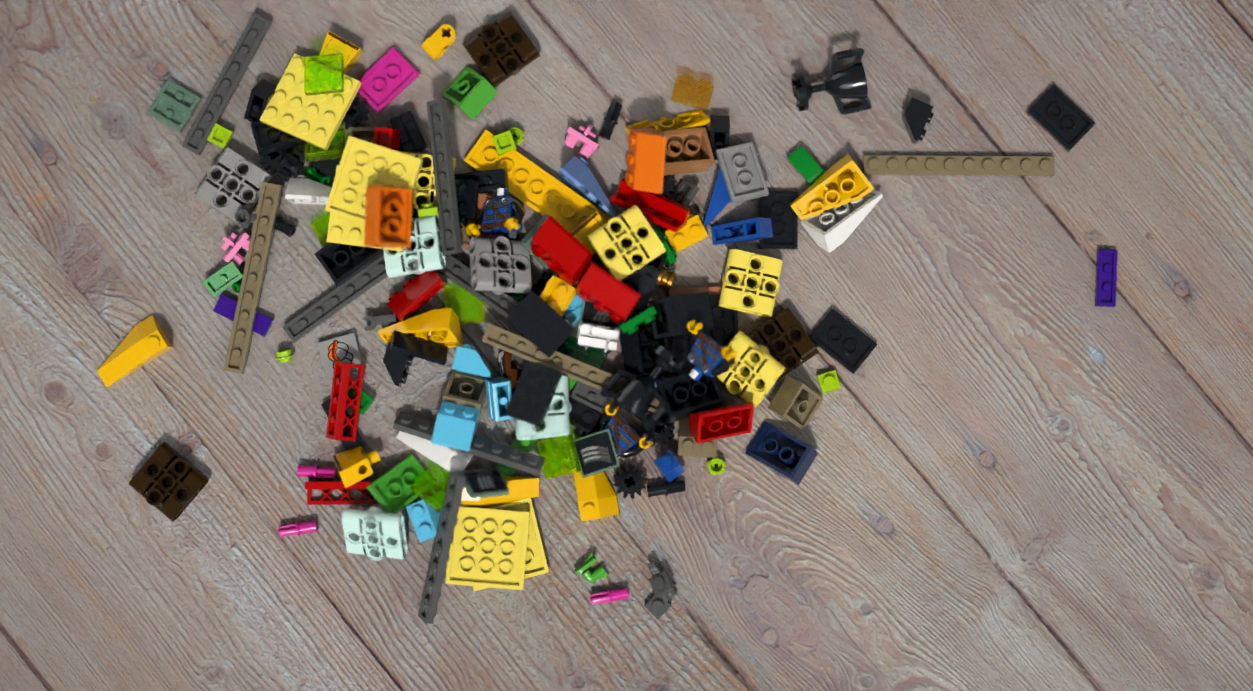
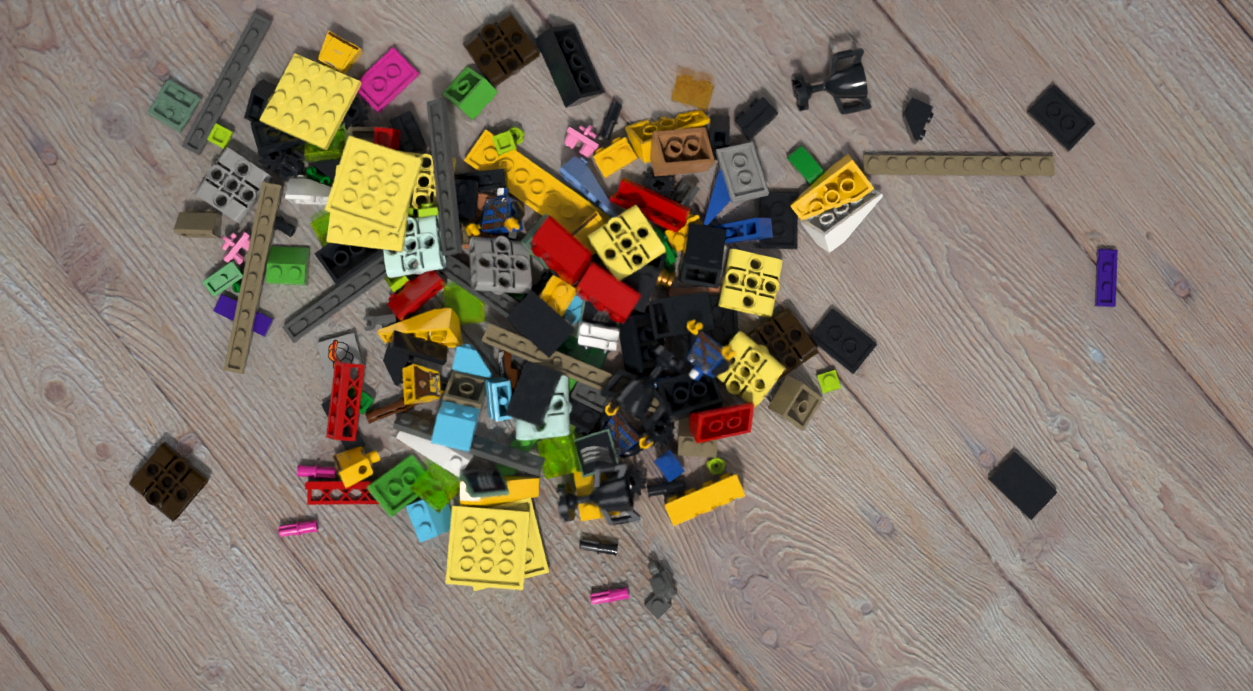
yellow wedge [97,315,173,388] -> none
dark grey plate [235,205,256,229] -> none
lime plate [275,348,294,363] -> none
clear neon green plate [304,53,344,96] -> none
light aqua connector [342,507,408,561] -> none
orange slope [364,186,412,248] -> none
dark grey plate [418,470,466,624] -> none
yellow piece [421,24,457,61] -> none
bright green piece [574,553,609,583] -> none
green plate [619,306,657,335] -> none
orange slope [625,128,667,194] -> none
dark blue slope [745,421,818,486] -> none
none -> dark tan slope [174,209,222,239]
none -> bright green slope [266,246,310,286]
none -> reddish brown pin [365,397,422,424]
none -> lime plate [384,275,409,292]
none -> torso [403,364,447,405]
none -> black slope [535,24,605,108]
none -> black piece [556,462,641,525]
none -> black axle [579,538,618,556]
none -> yellow bracket [593,137,637,178]
none -> yellow wedge [664,472,746,526]
none -> black slope [677,223,726,289]
none -> black brick [734,97,778,141]
none -> black tile [988,452,1058,520]

